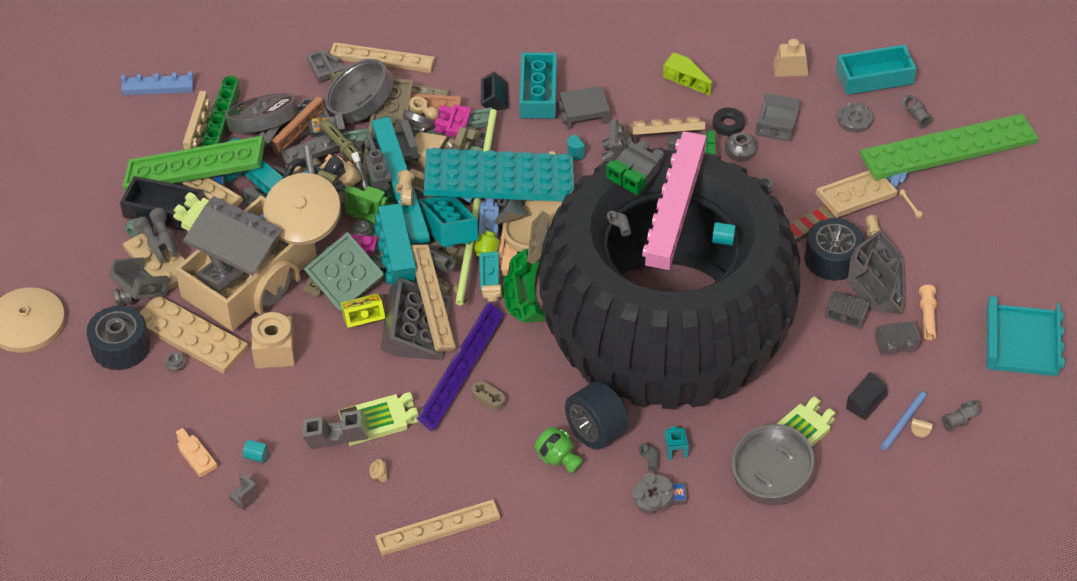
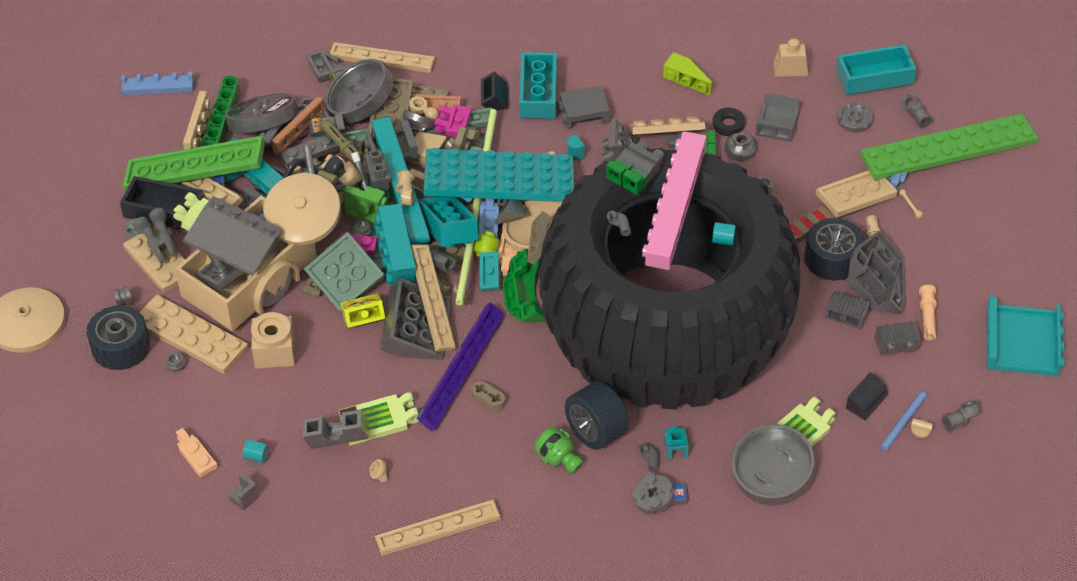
dark grey panel [109,257,170,299] -> none
tan plate [482,285,502,301] -> none

